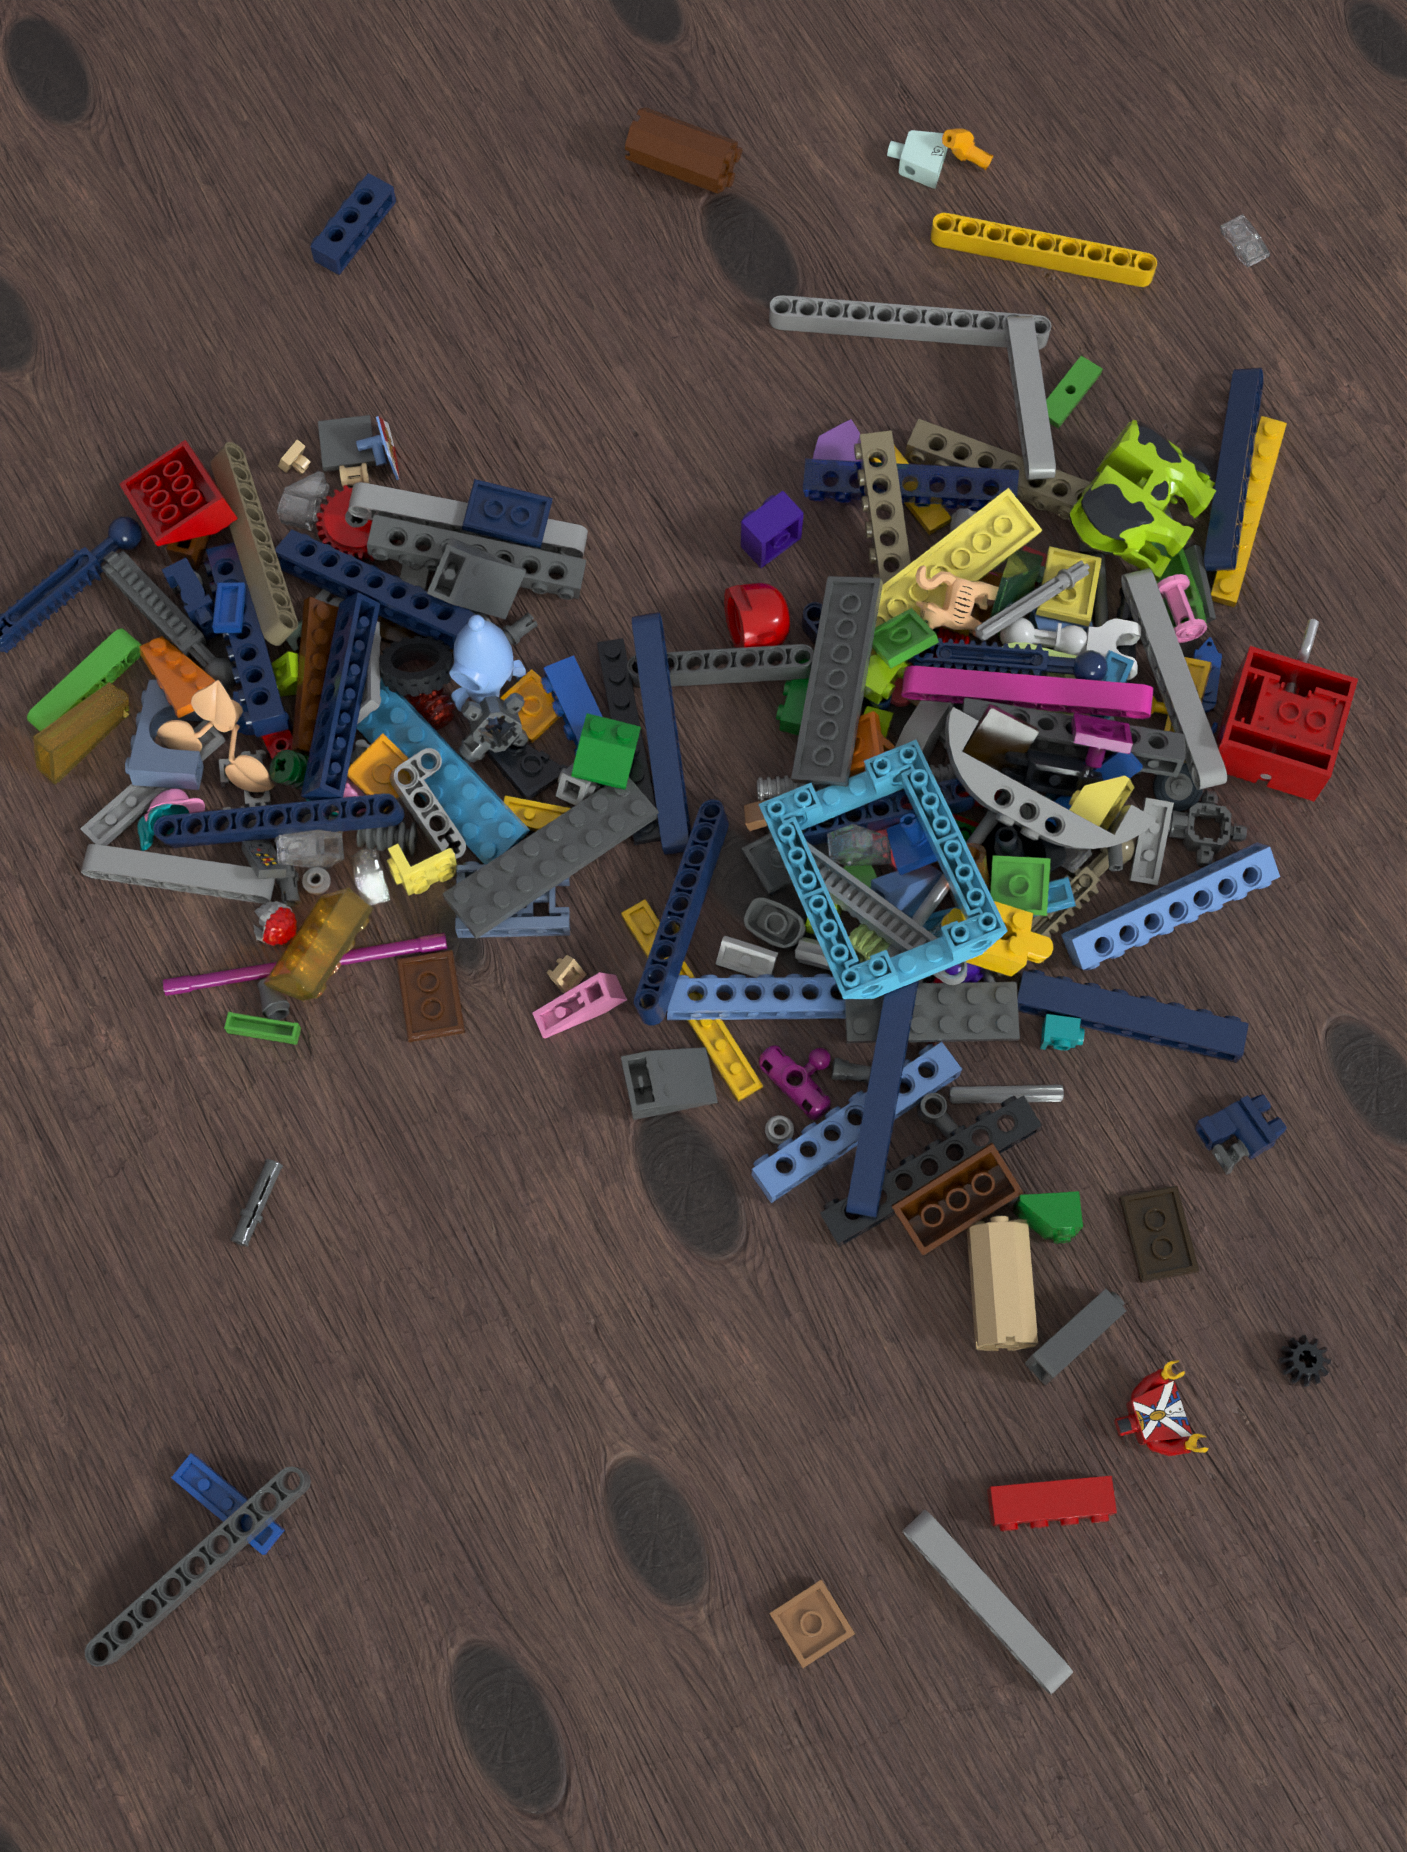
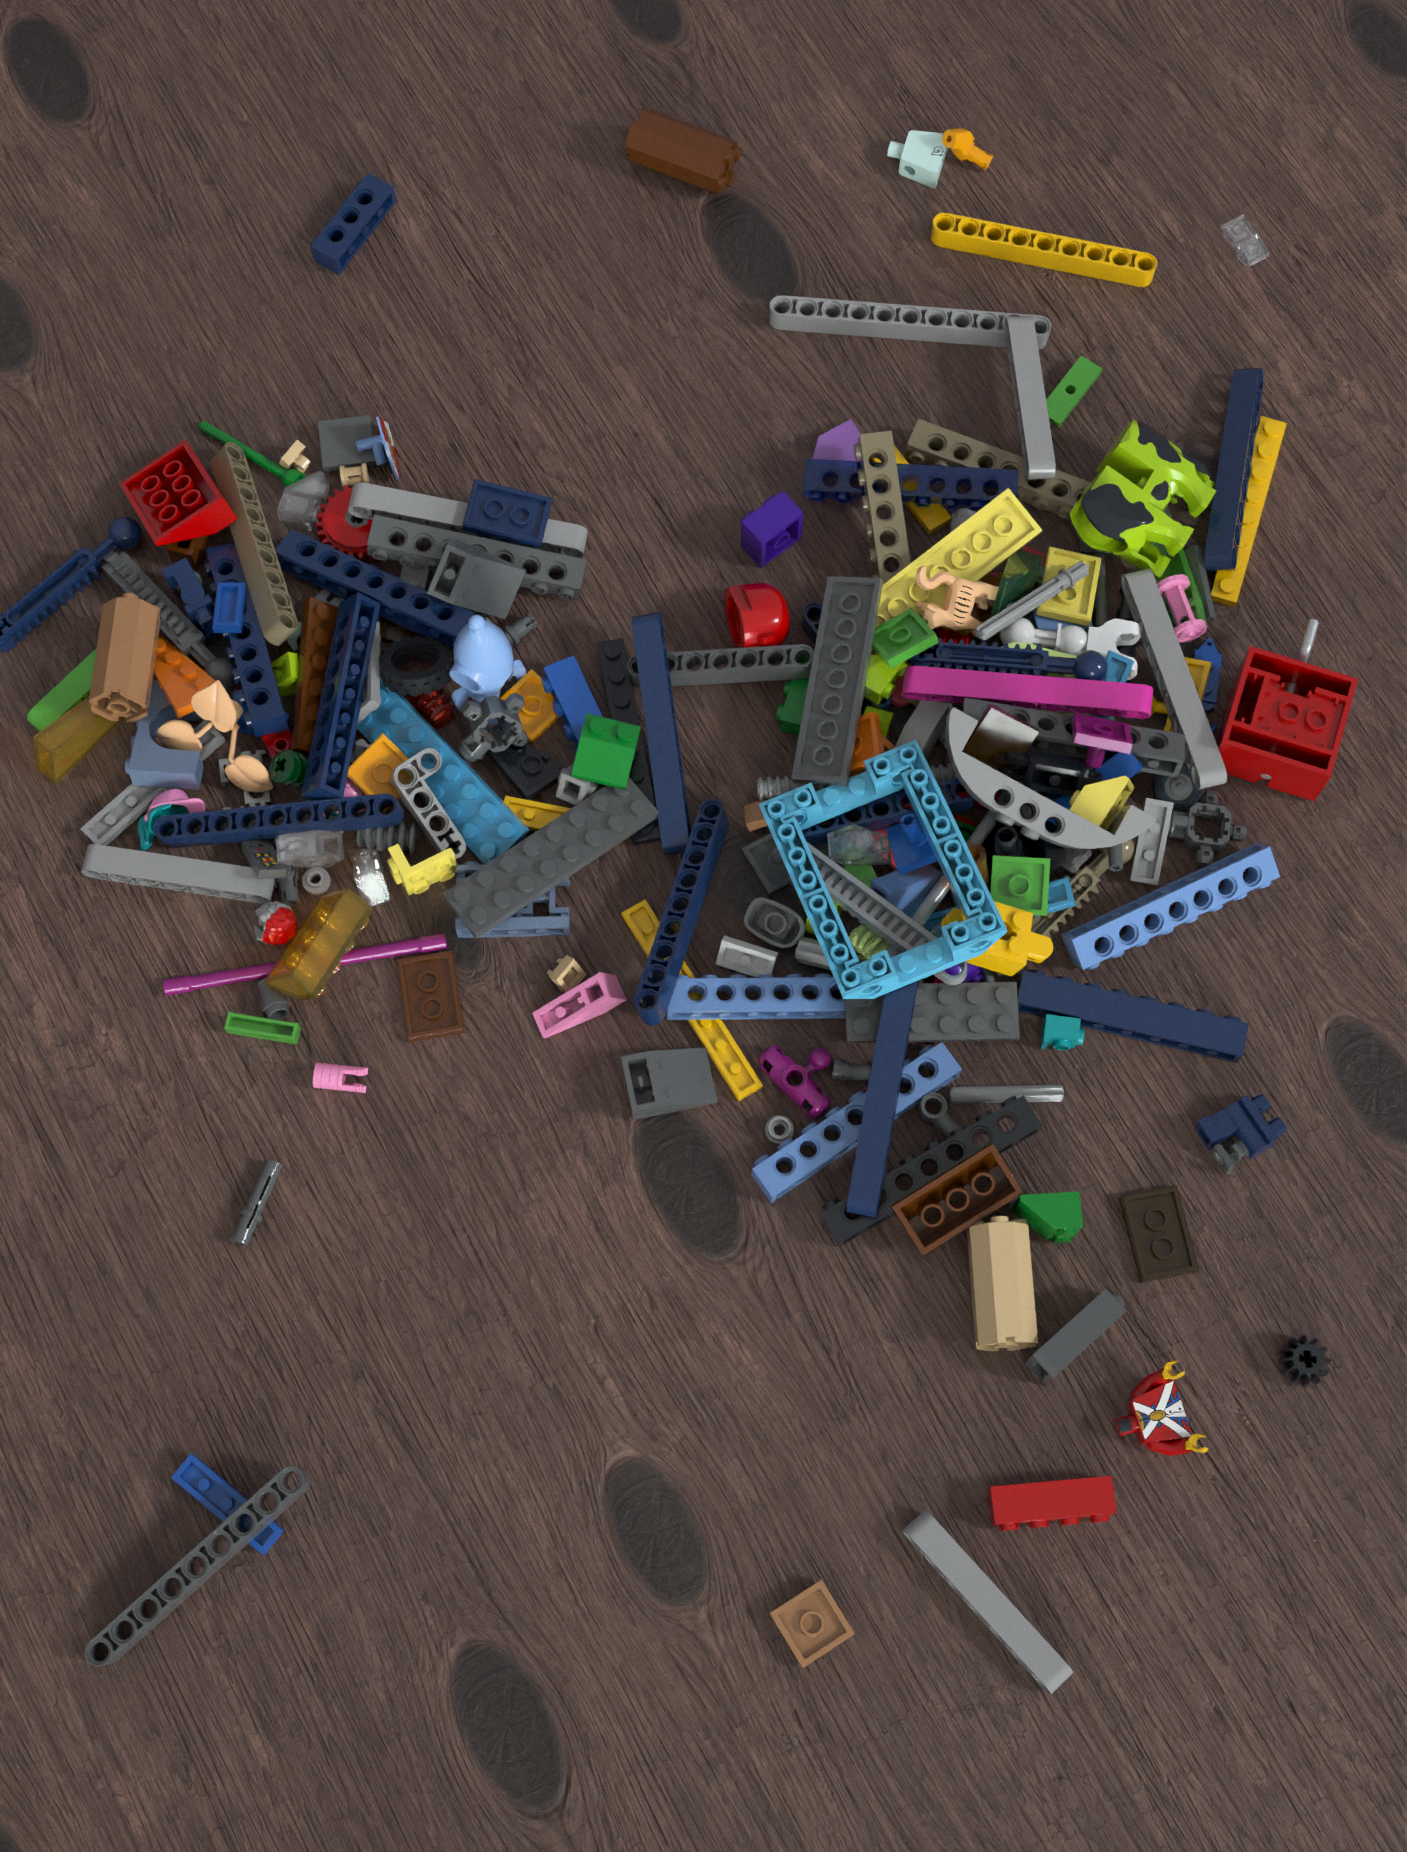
none -> medium nougat brick [89,593,161,722]
none -> green piece [198,421,305,492]
none -> bright pink hinge [313,1062,368,1093]

